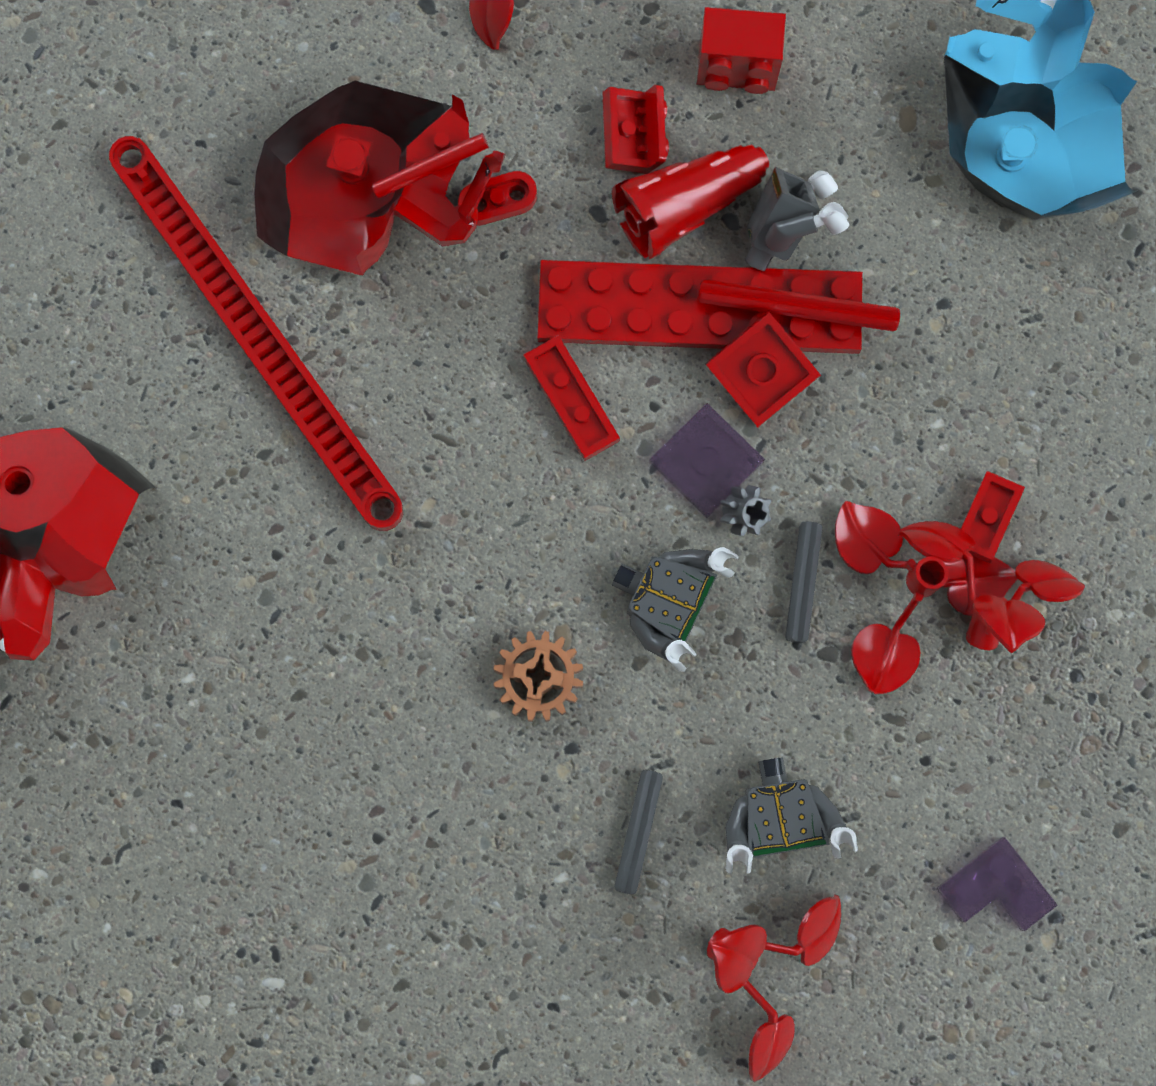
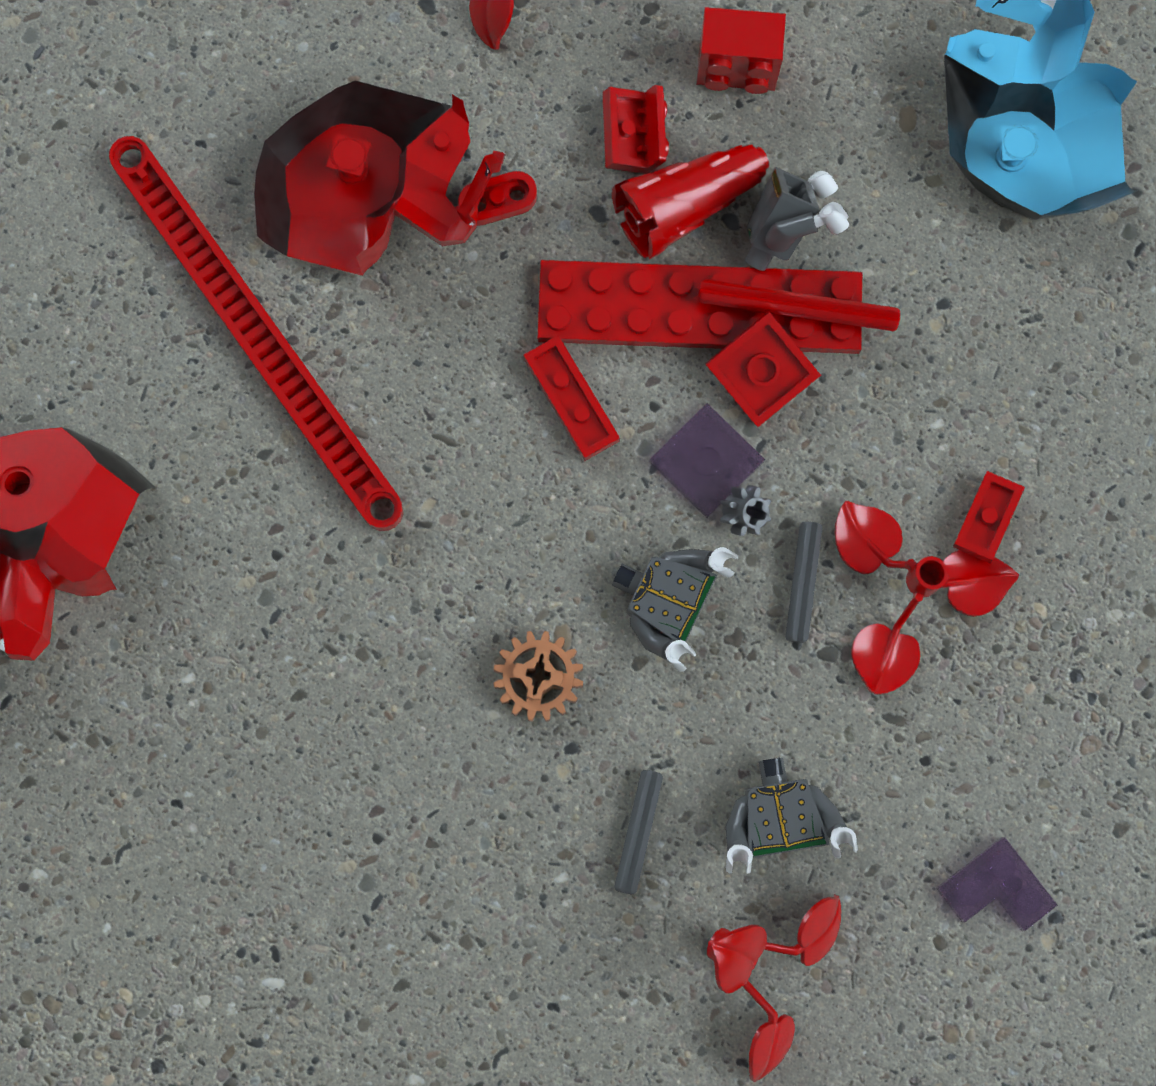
red bar [372,133,489,198] -> none
red plant [898,521,1085,653] -> none

